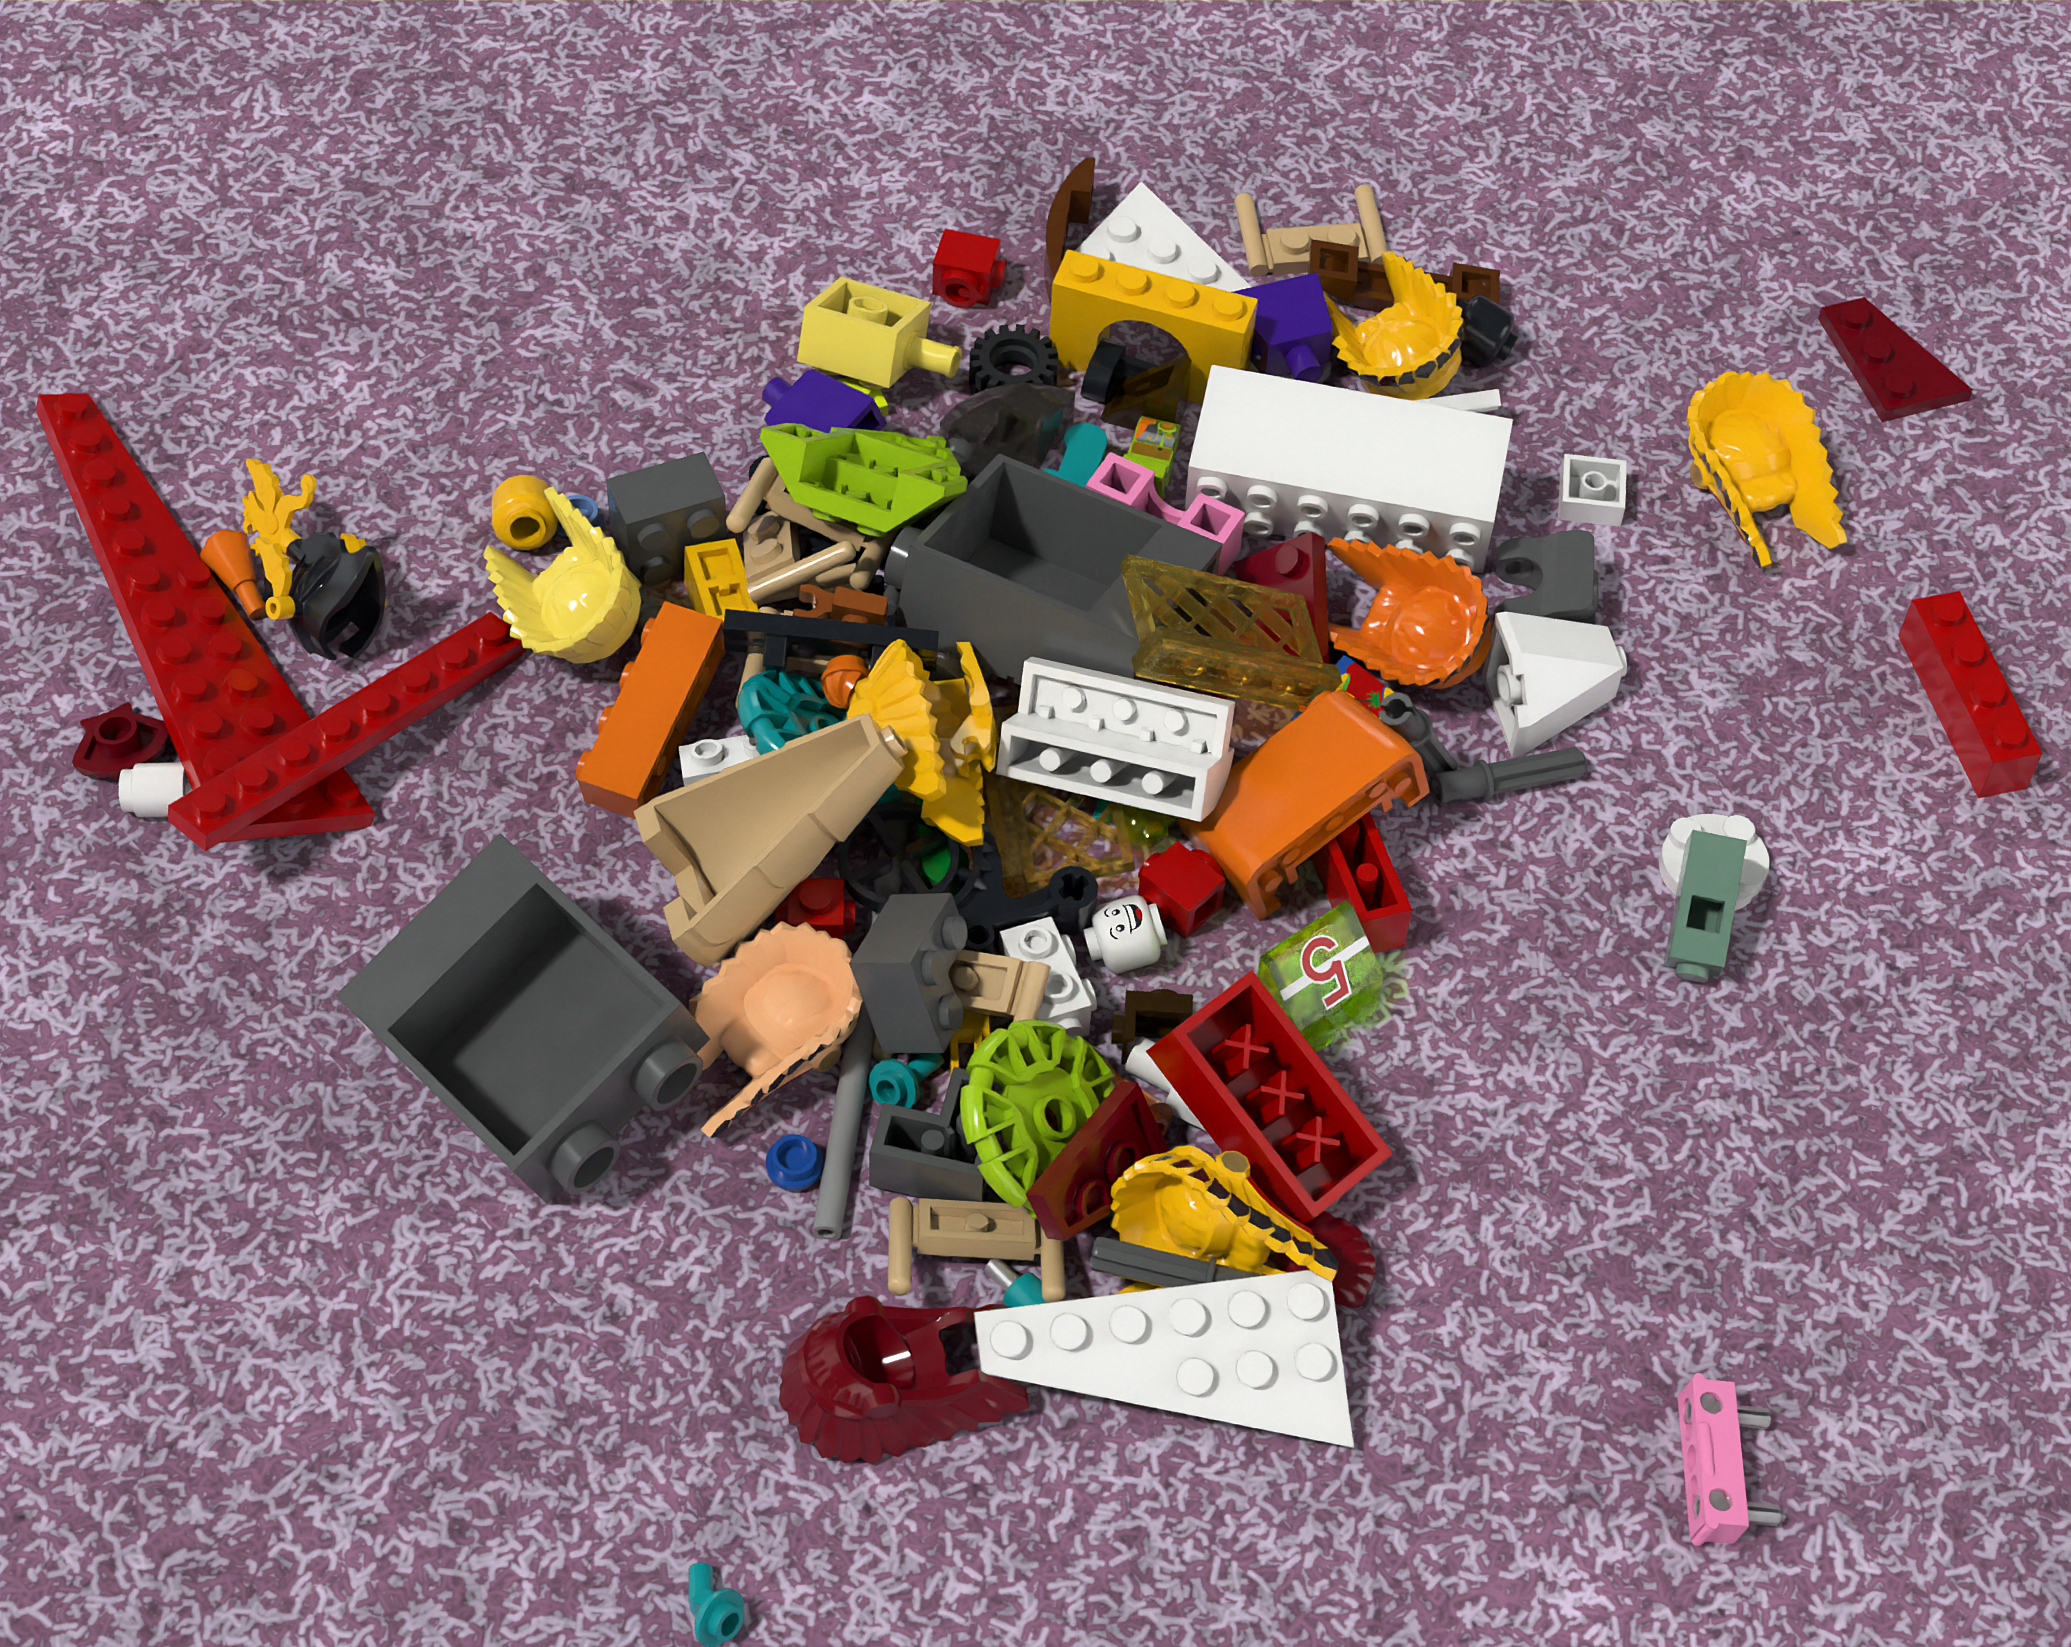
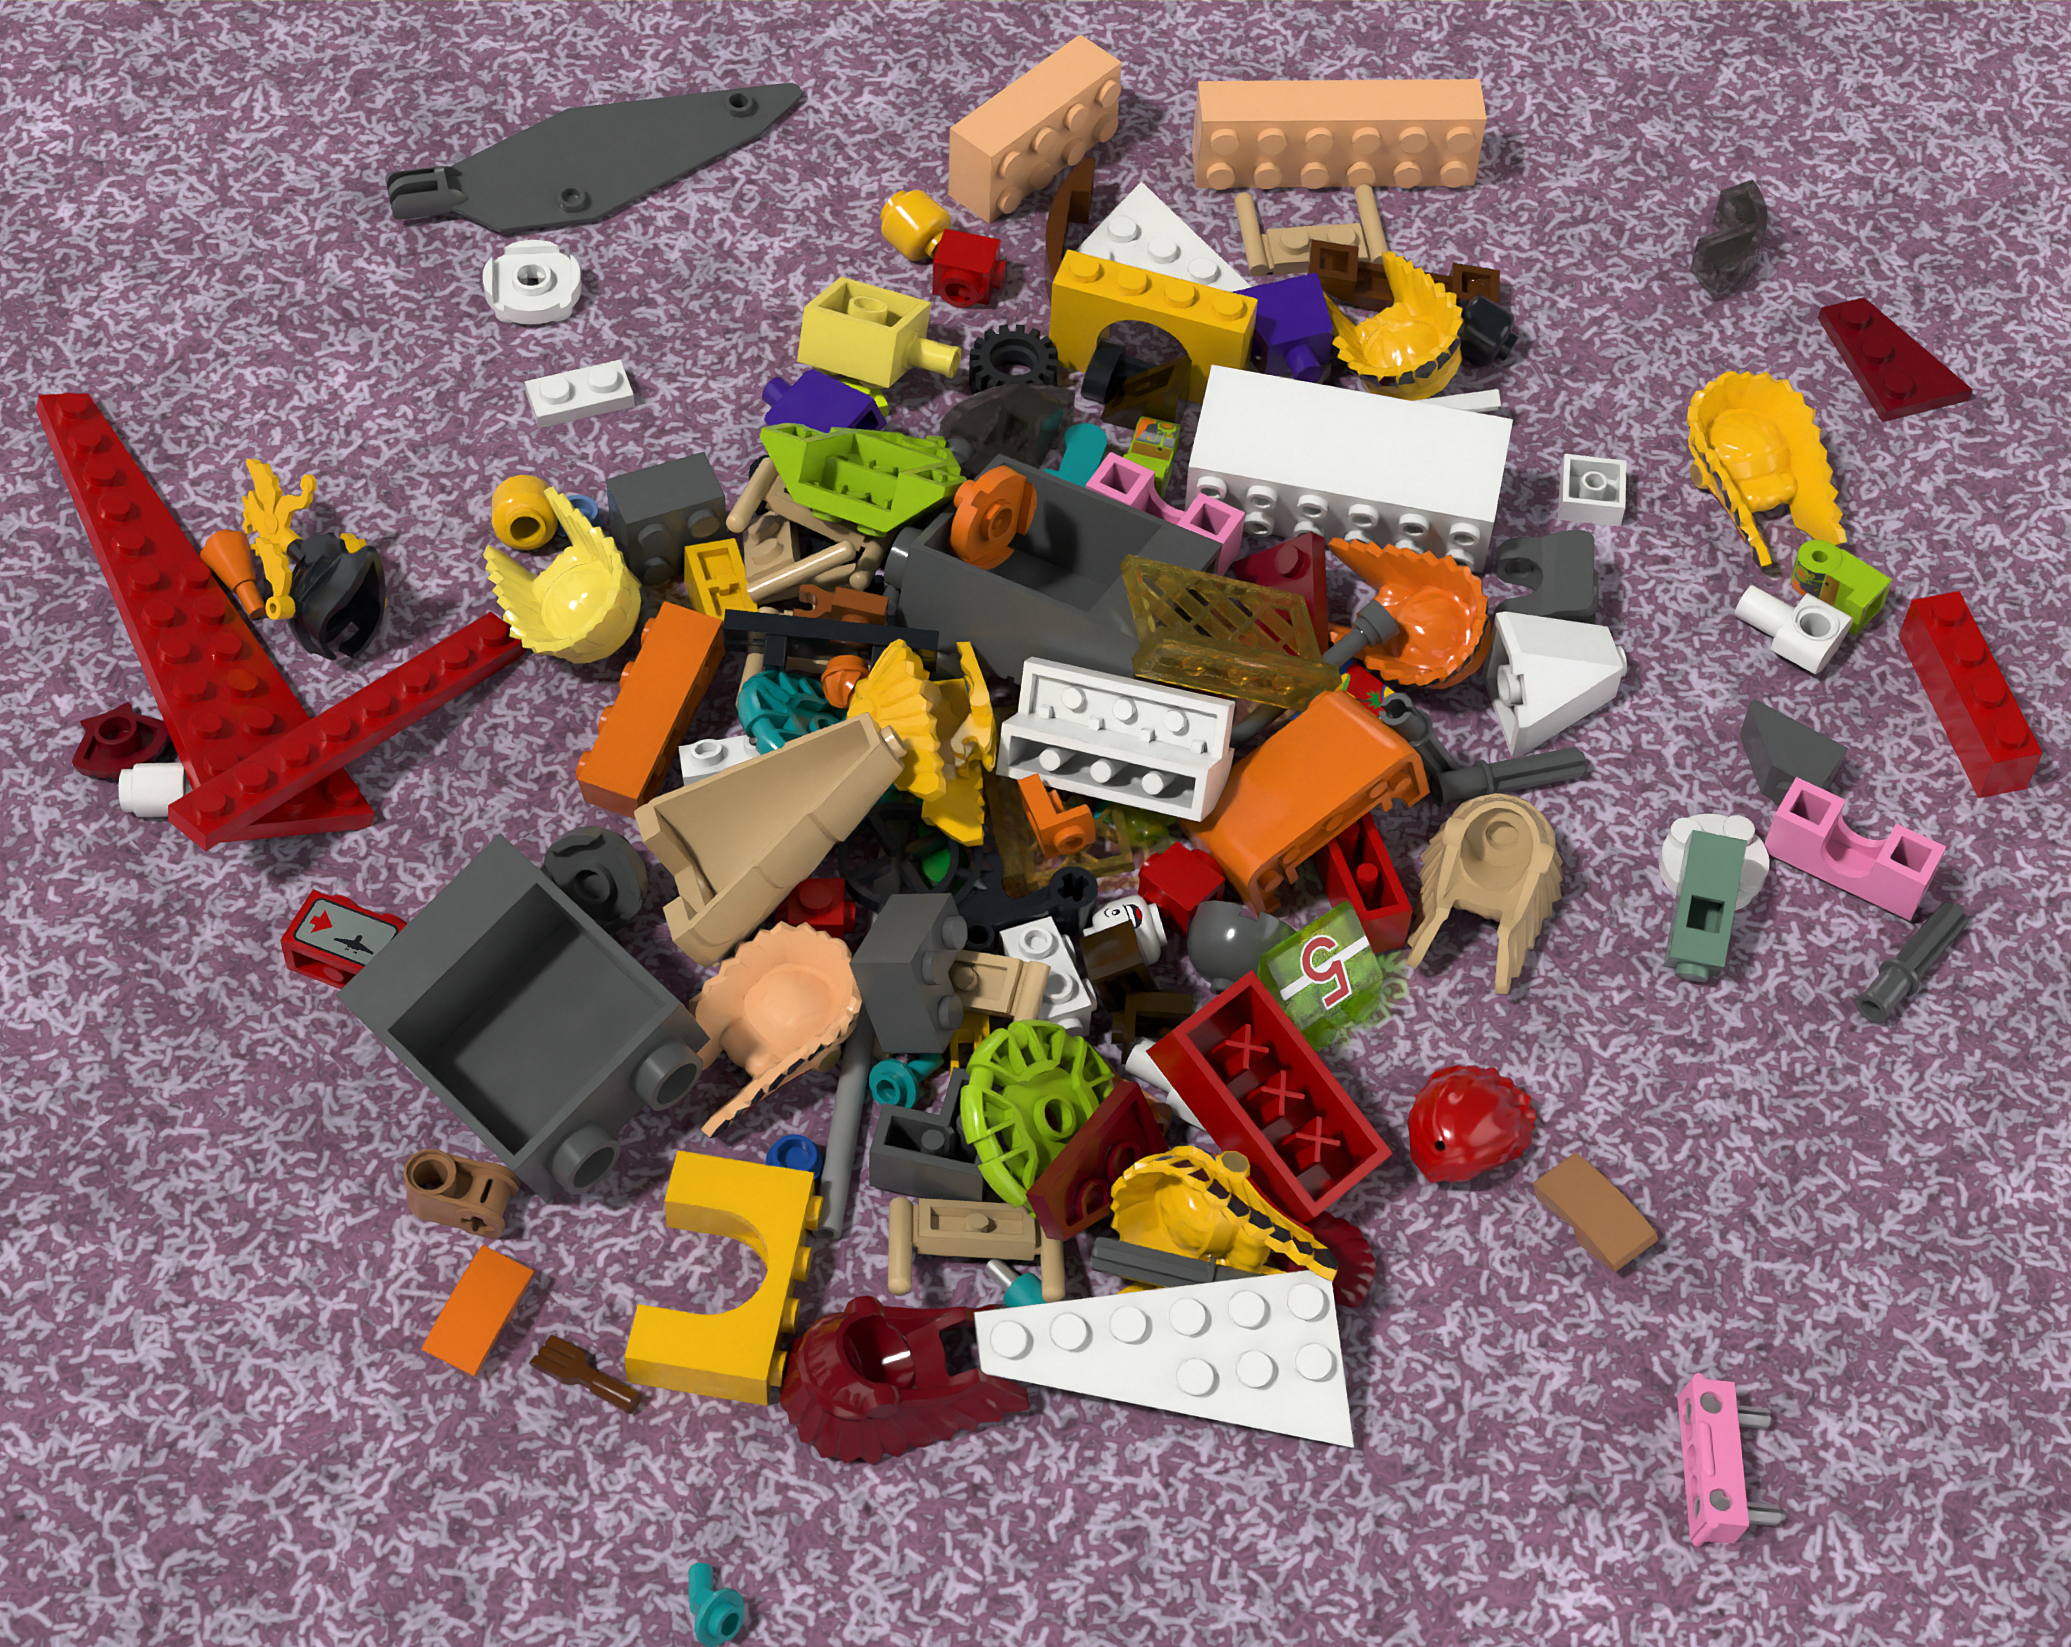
none -> brick [280,889,407,989]
none -> dark grey wing [385,83,802,233]
none -> medium nougat piece [403,1149,522,1239]
none -> orange slope [421,1245,536,1377]
none -> white plate [483,240,582,324]
none -> white plate [525,360,635,429]
none -> reddish brown piece [529,1335,642,1414]
none -> dark grey tile [539,826,649,934]
none -> yellow arch [624,1150,824,1406]
none -> yellow head [880,189,951,261]
none -> orange plate [947,465,1037,570]
none -> light nougat piece [948,34,1122,224]
none -> orange bracket [1017,773,1096,860]
none -> dark brown slope [1079,919,1159,1013]
none -> dark grey cylinder [1187,900,1301,996]
none -> light nougat brick [1192,79,1487,190]
none -> dark grey piece [1229,600,1400,753]
none -> tan piece [1405,793,1564,994]
none -> red piece [1407,1065,1536,1184]
none -> medium nougat slope [1532,1152,1658,1273]
none -> clear smoke brick [1690,179,1768,302]
none -> white piece [1734,585,1853,674]
none -> dark grey slope [1739,699,1848,807]
none -> bright pink arch [1764,777,1946,921]
none -> lime leg [1791,540,1892,636]
none -> dark grey axle [1856,902,1968,1023]

